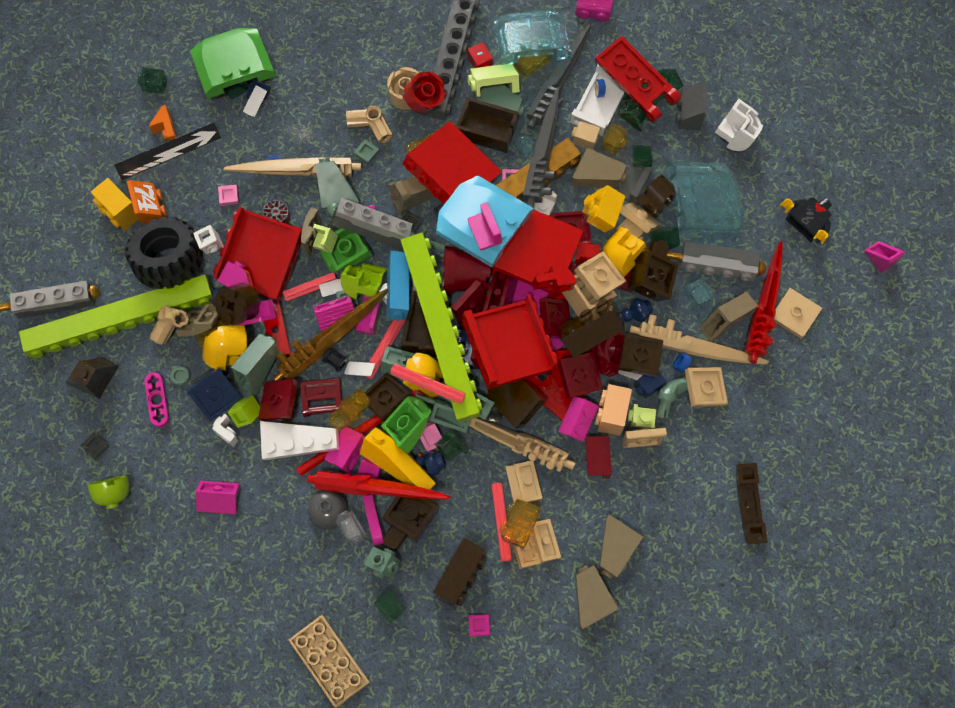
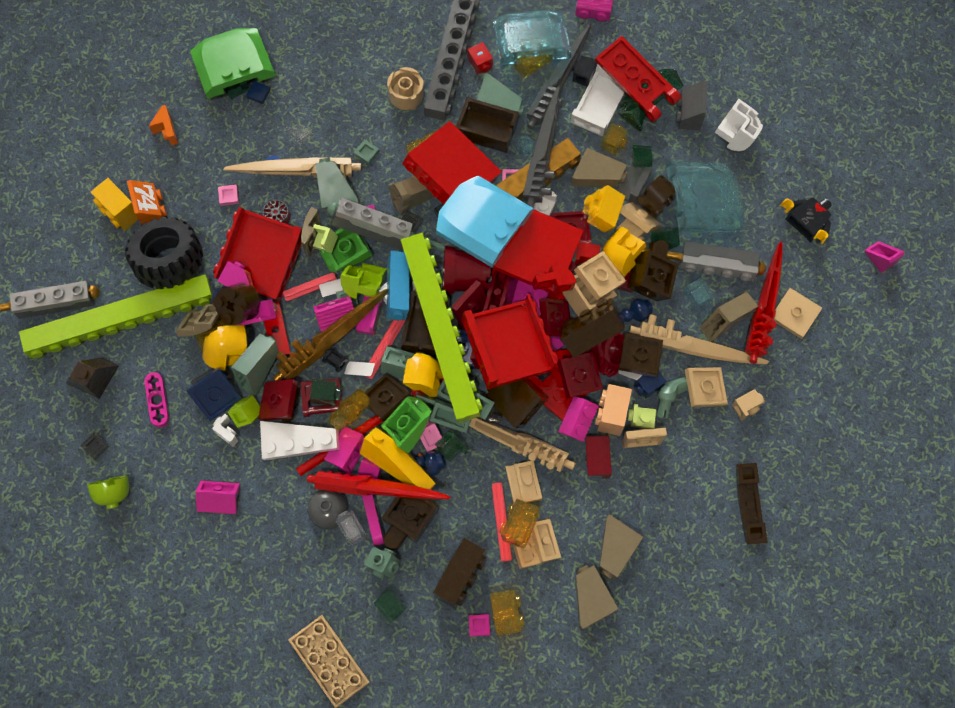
black sticker [114,122,221,180] -> none
clear green brick [137,67,167,94] -> none
tan piece [150,305,189,345] -> none
sand green tile [170,366,190,386] -> none
white brick [193,225,223,254] -> none
white sticker [243,85,267,117] -> none
tan piece [346,106,393,144] -> none
coral axle [390,364,465,404] -> none
red brick [403,72,445,114] -> none
panel [467,202,502,251] -> none
yellowish green panel [468,63,520,97] -> none
tan brick [571,121,600,150] -> none
blue tile [595,79,606,97] -> none
blue tile [673,353,692,373] -> none
none -> clear green brick [310,379,340,406]
none -> clear yellow brick [490,590,525,637]
none -> black brick [572,55,597,87]
none -> tan brick [732,389,765,421]

